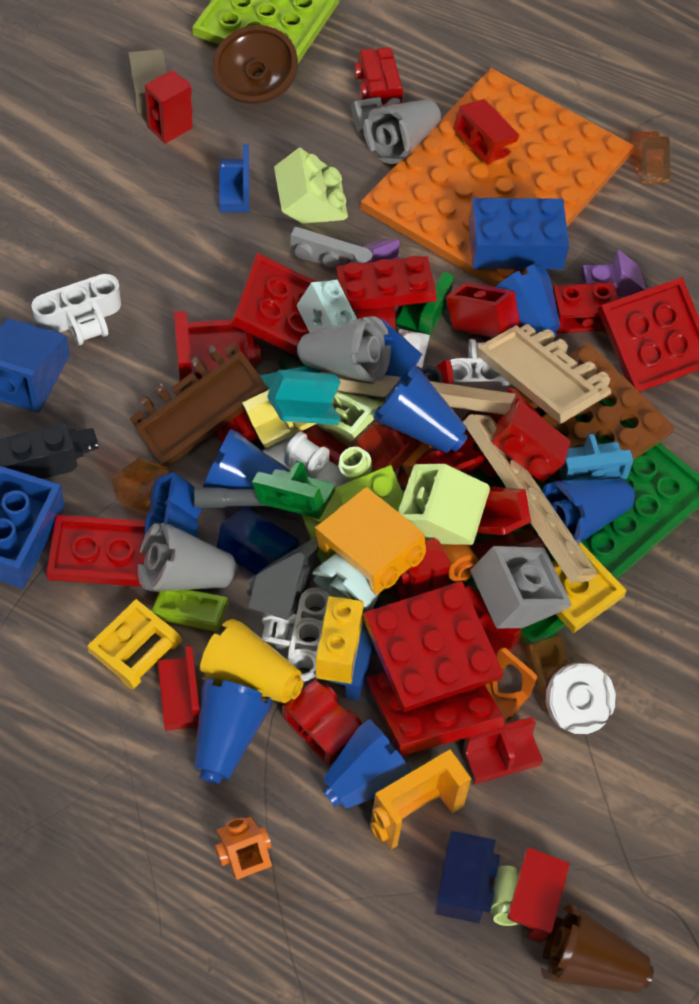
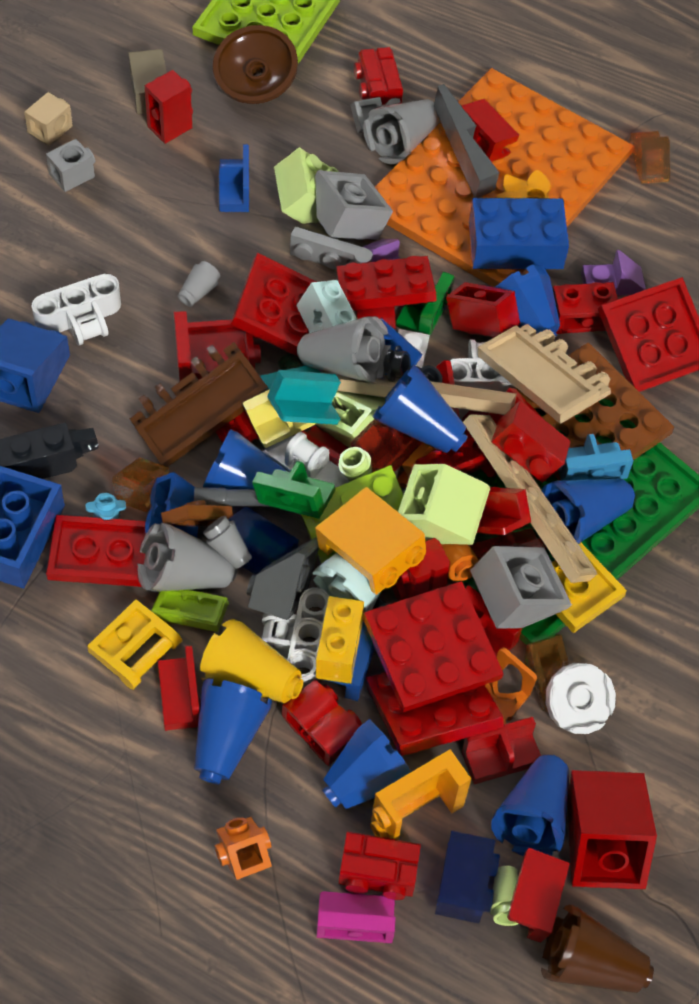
none -> tan brick [24,92,73,146]
none -> light grey brick [46,139,95,192]
none -> medium azure plate [86,493,126,520]
none -> dark orange plate [161,500,233,527]
none -> light grey cone [177,261,221,307]
none -> light grey cone [203,516,252,569]
none -> light grey slope [315,170,393,240]
none -> dark pink panel [316,891,396,943]
none -> red brick [338,832,421,900]
none -> black plate [383,346,411,382]
none -> dark grey slope [434,84,500,198]
none -> blue cone [491,755,570,856]
none -> light orange plate [497,170,551,198]
none -> red slope [567,770,657,889]

